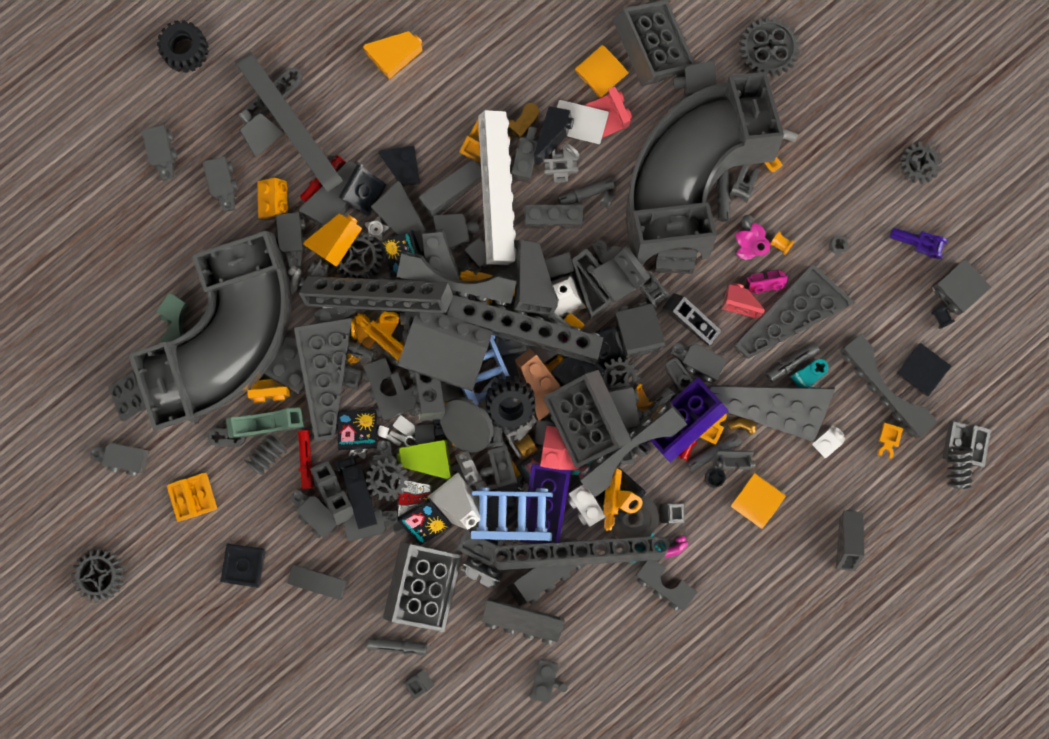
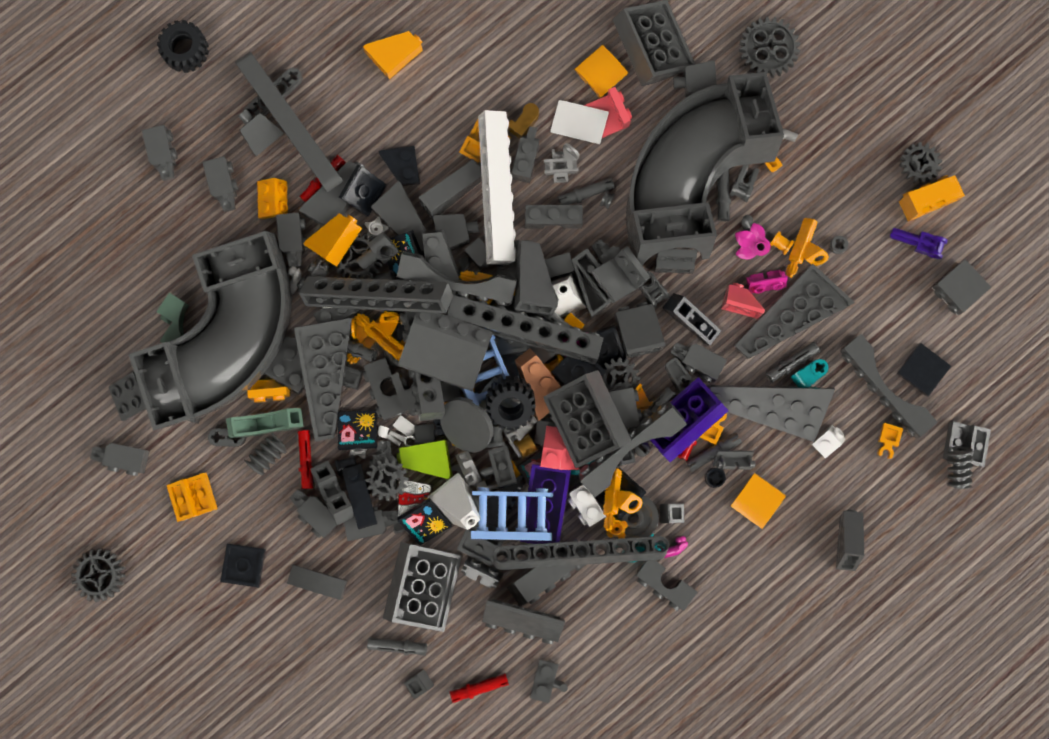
black slope [534,106,574,165] -> none
pearl gold arm [727,417,757,435] -> none
black bush [931,305,955,329] -> none
none -> dark grey piece [356,232,399,270]
none -> red pin [449,673,509,703]
none -> light orange plate [606,519,628,539]
none -> light orange piece [785,218,829,278]
none -> light orange wedge [899,175,965,222]

